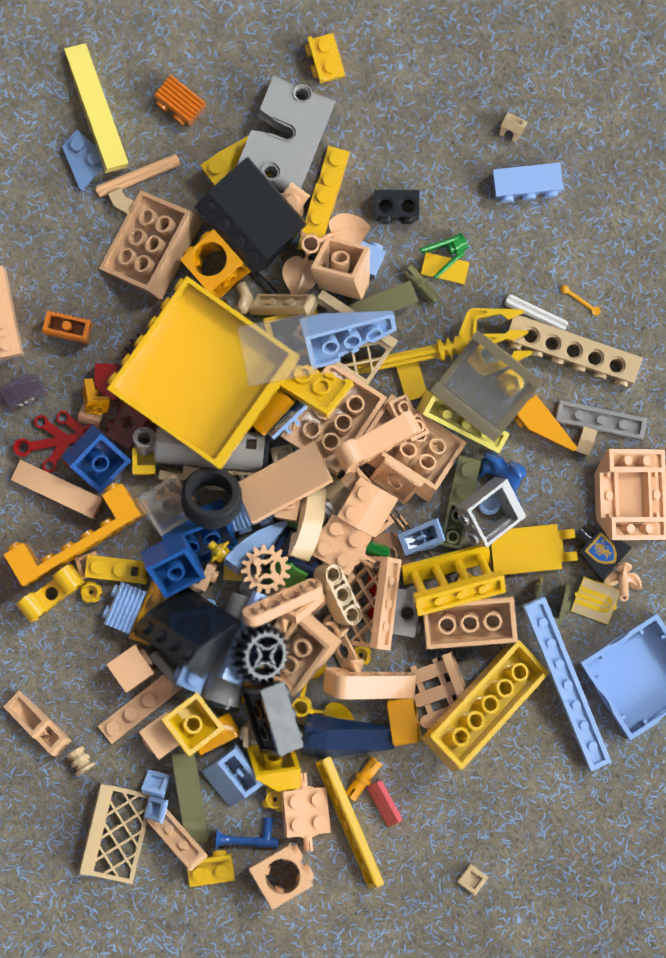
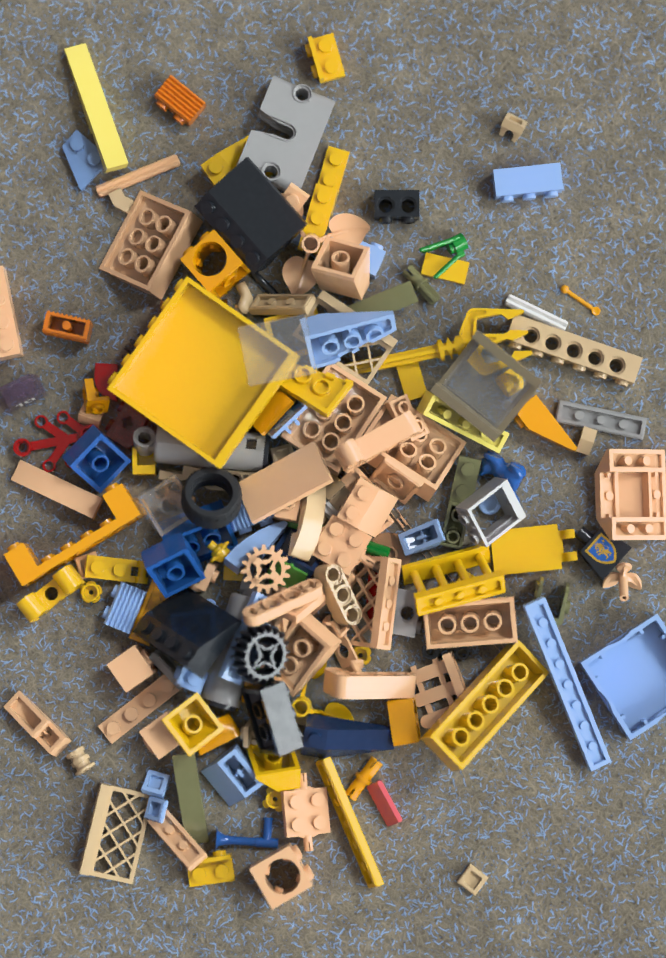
piece [571,576,619,625] -> none

